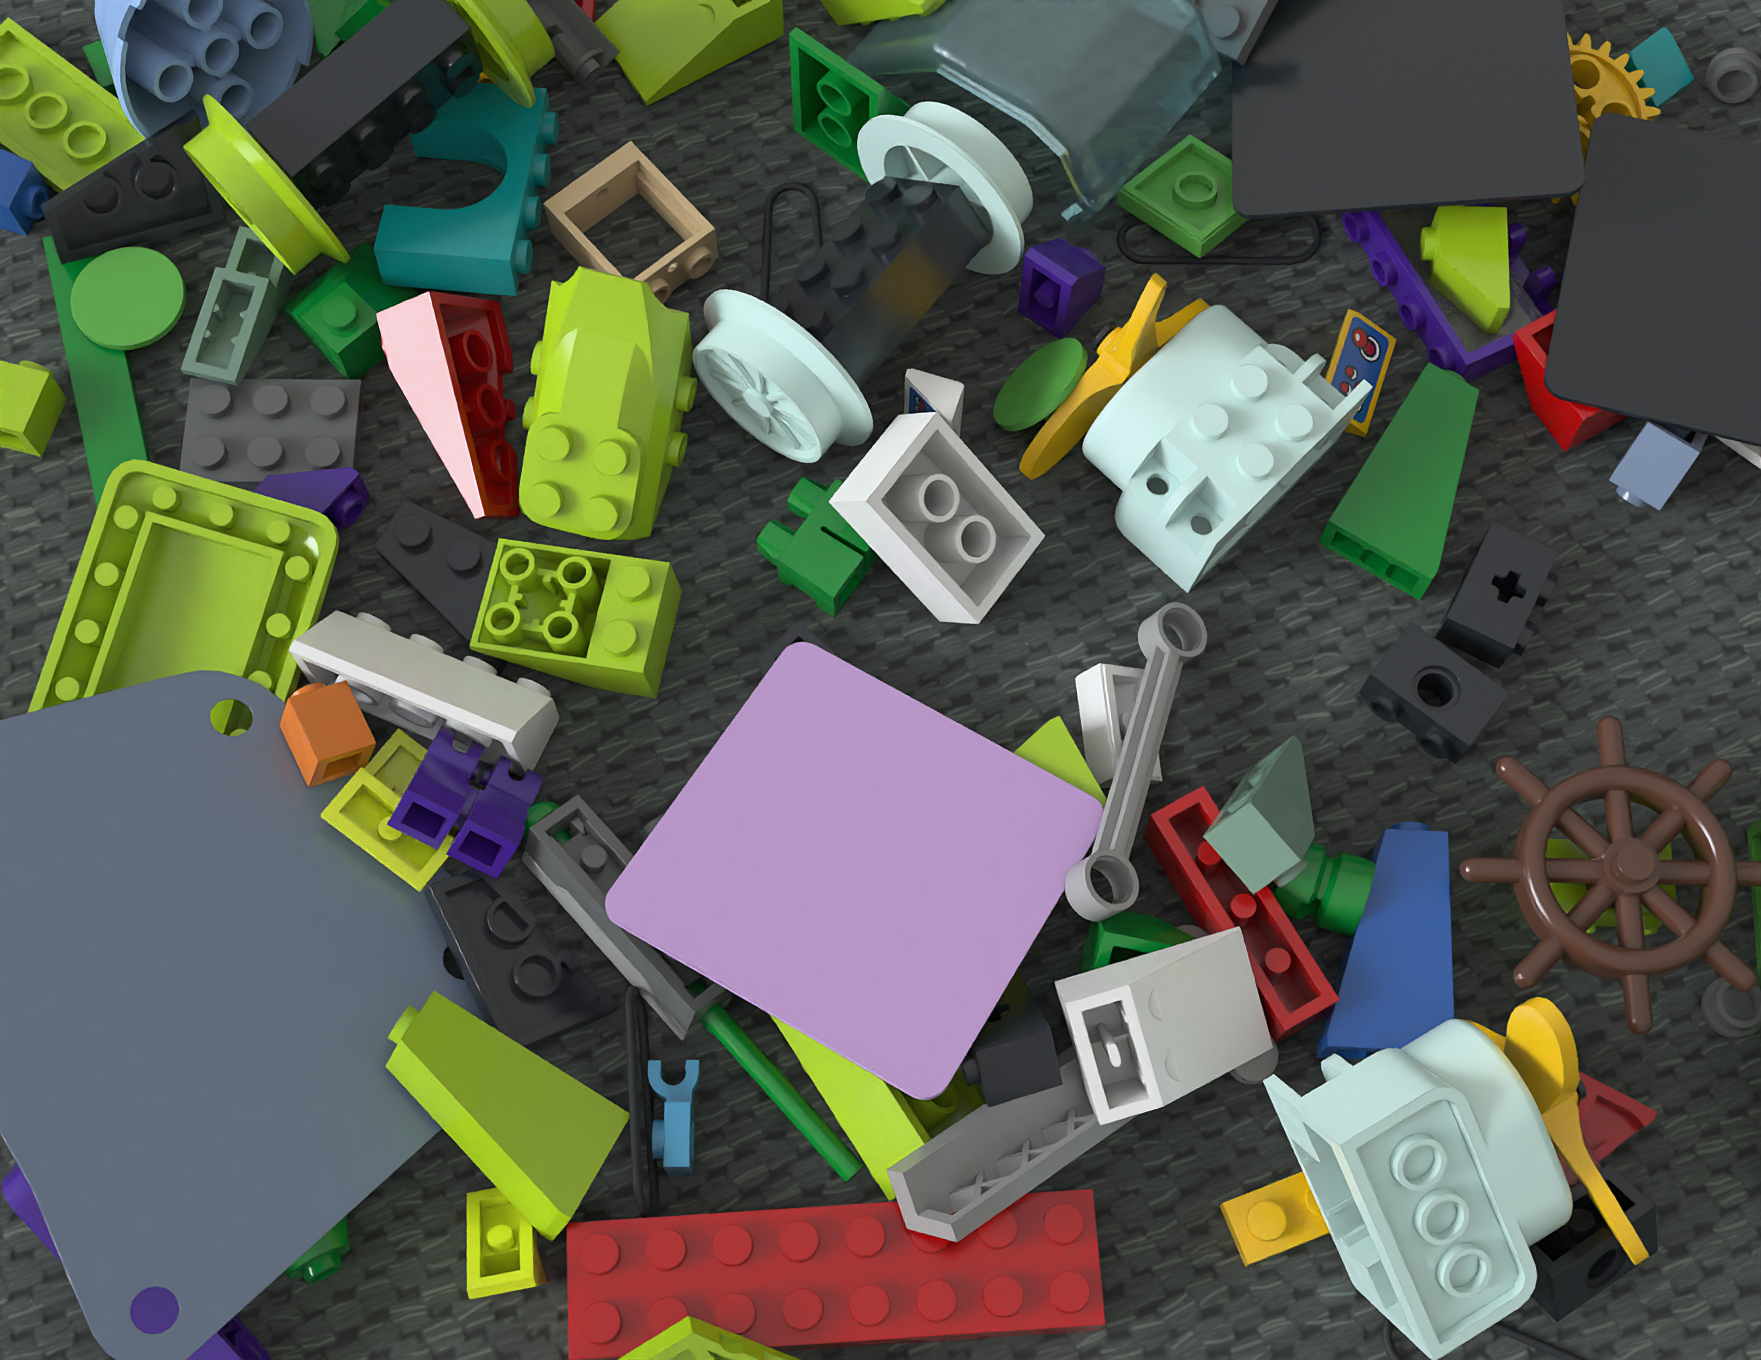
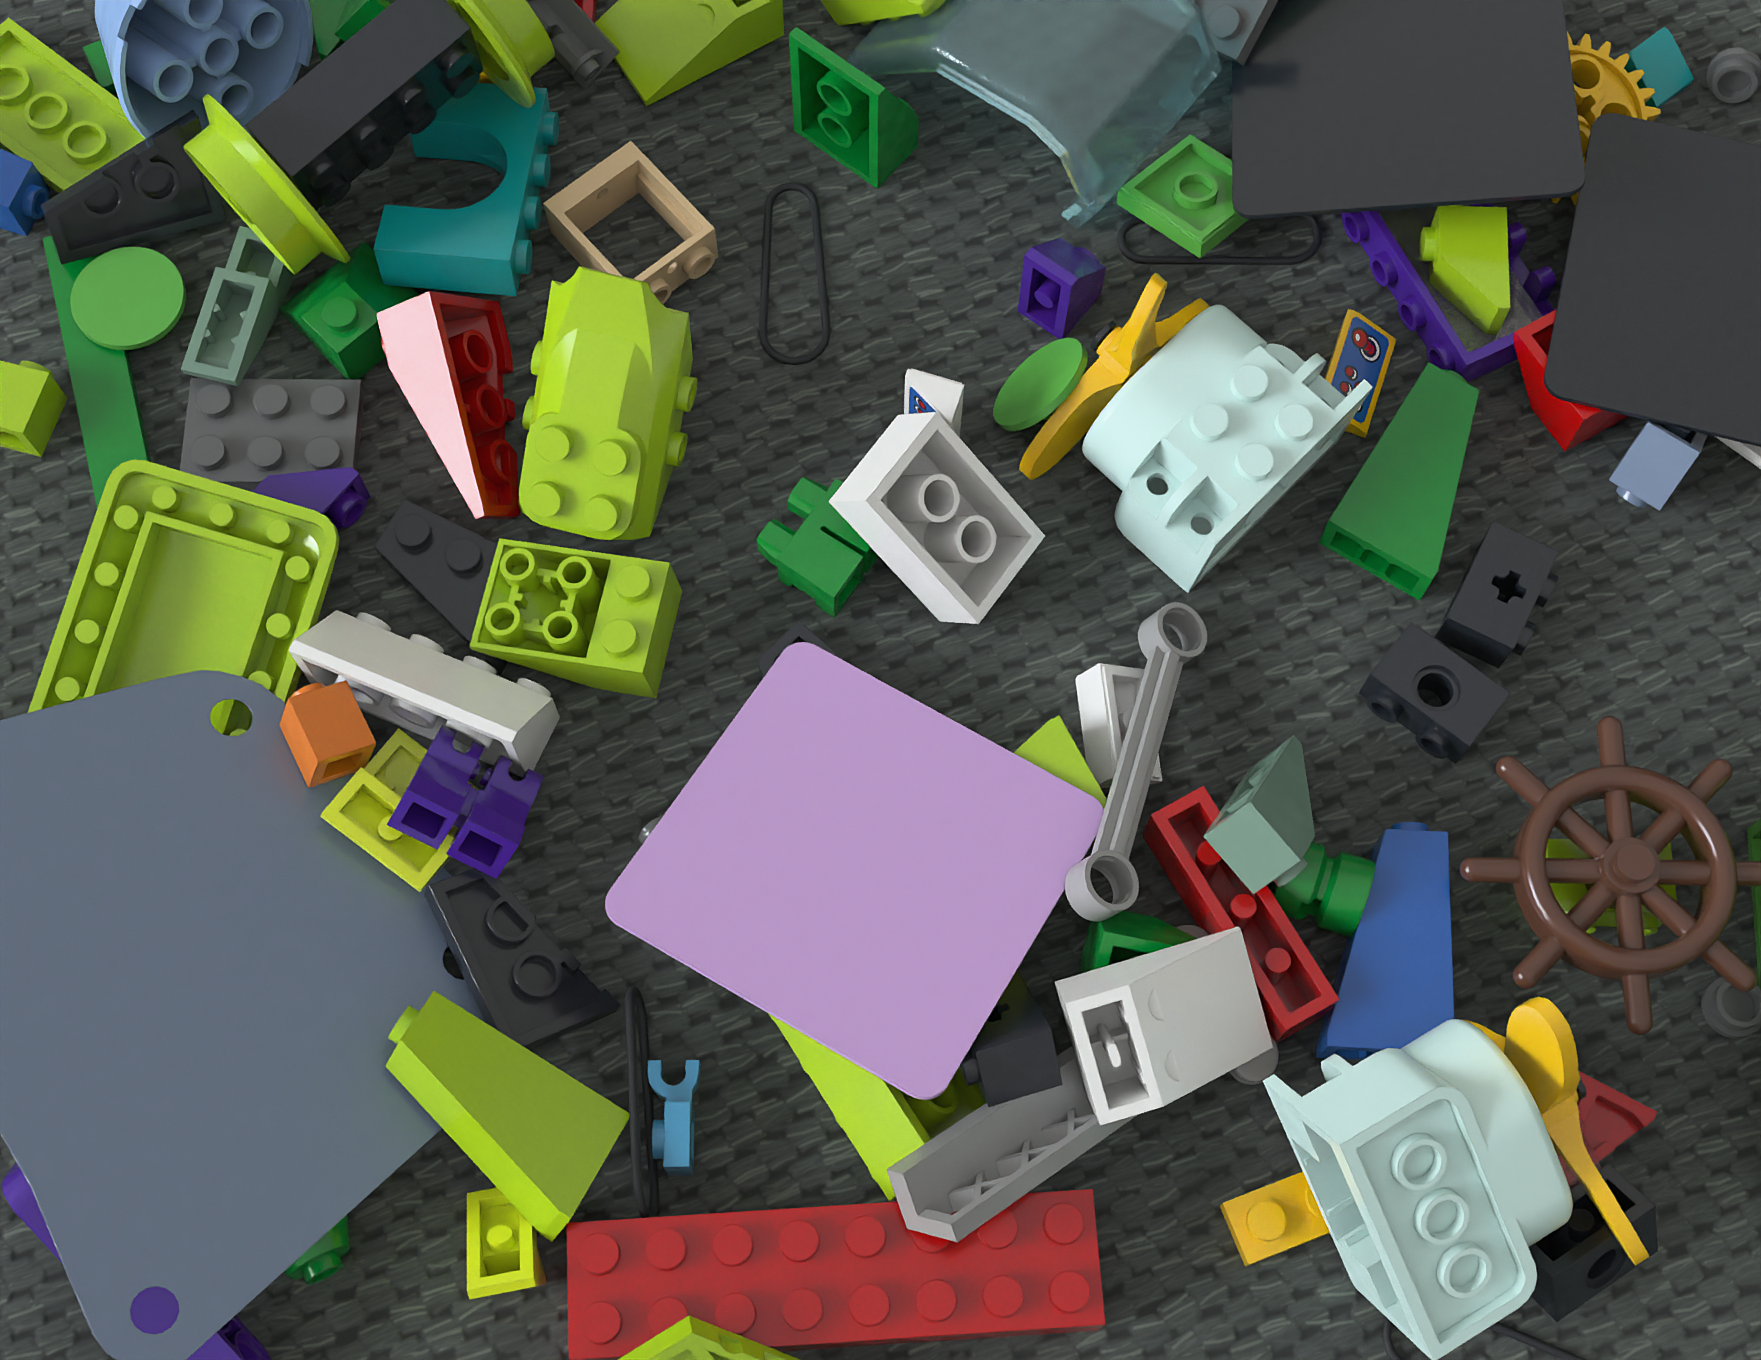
piece [522,795,864,1183] -> none
brick [692,102,1033,463] -> none

